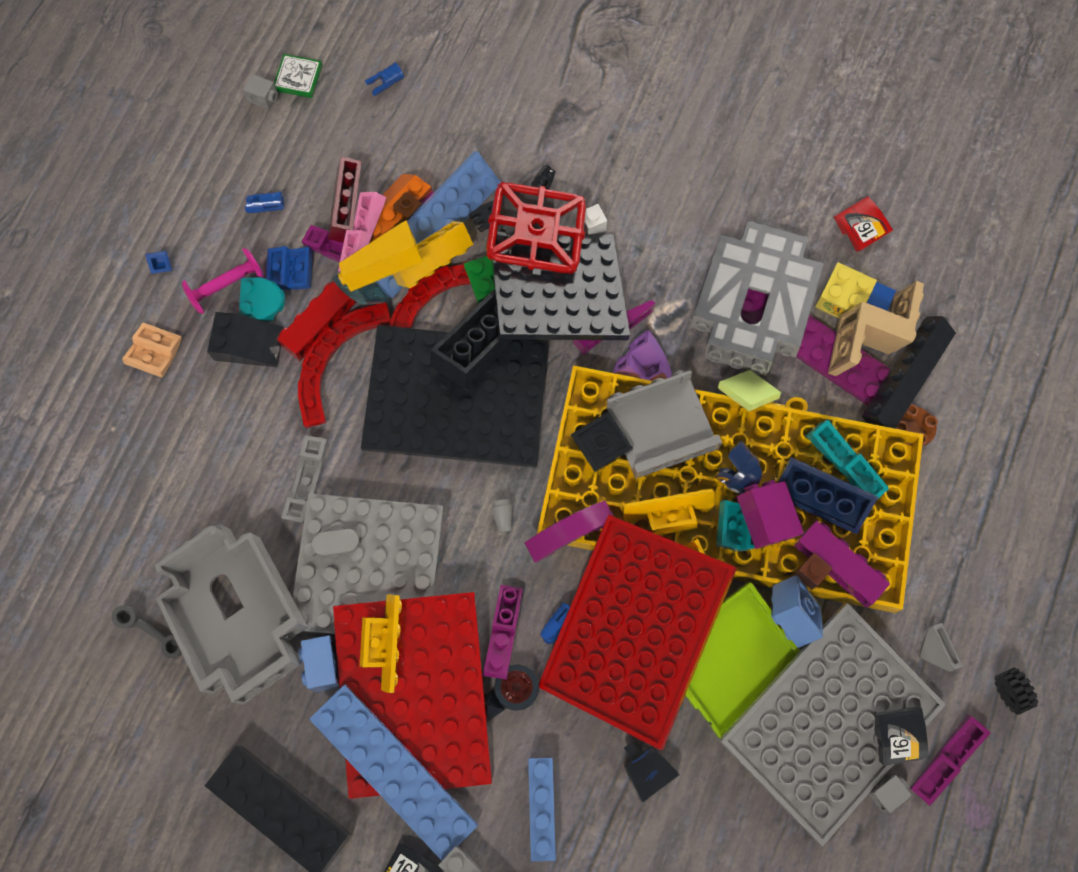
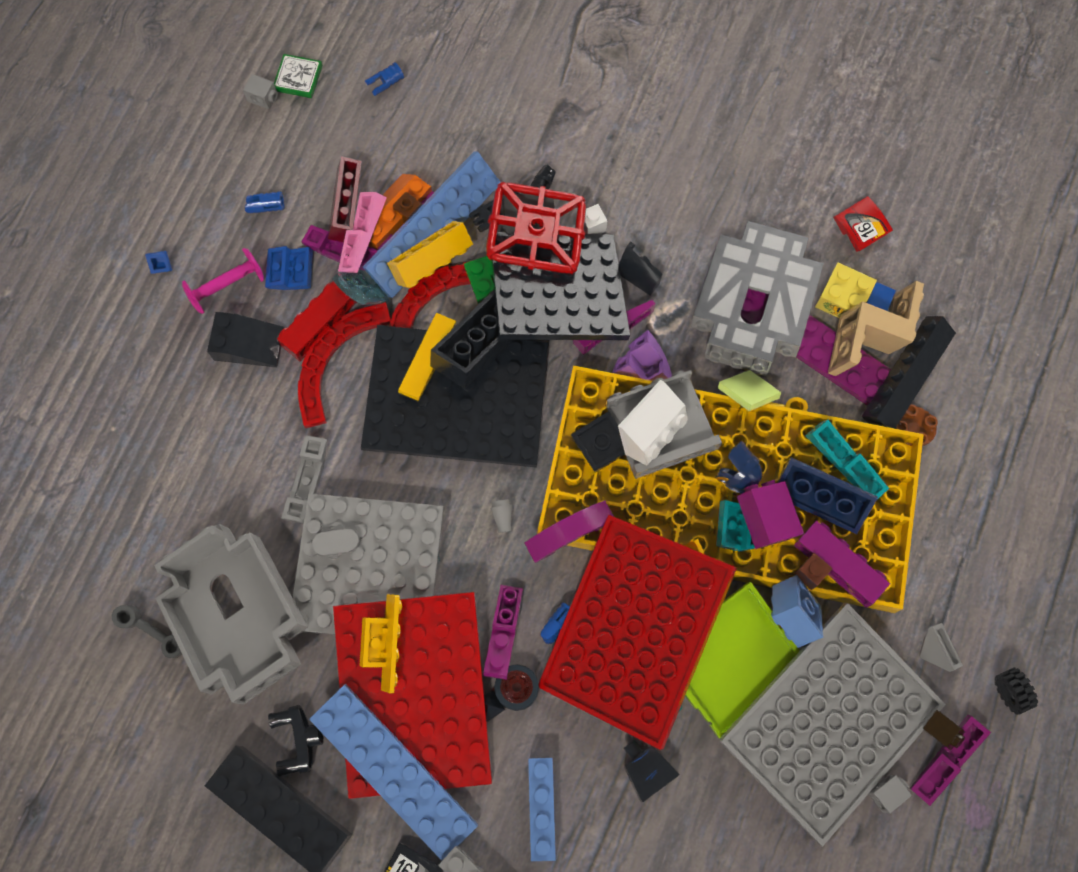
light nougat slope [122,323,182,378] -> none
teal slope [239,277,285,322] -> none
medium blue brick [298,636,340,692] -> none
yellow slope [338,220,423,292] -> none
yellow bracket [623,489,715,535] -> none
black slope [875,706,928,766] -> none
none -> black connector [268,705,324,777]
none -> yellow slope [398,313,456,401]
none -> white slope [618,380,688,466]
none -> black slope [619,241,663,296]
none -> dark brown brick [923,710,965,751]

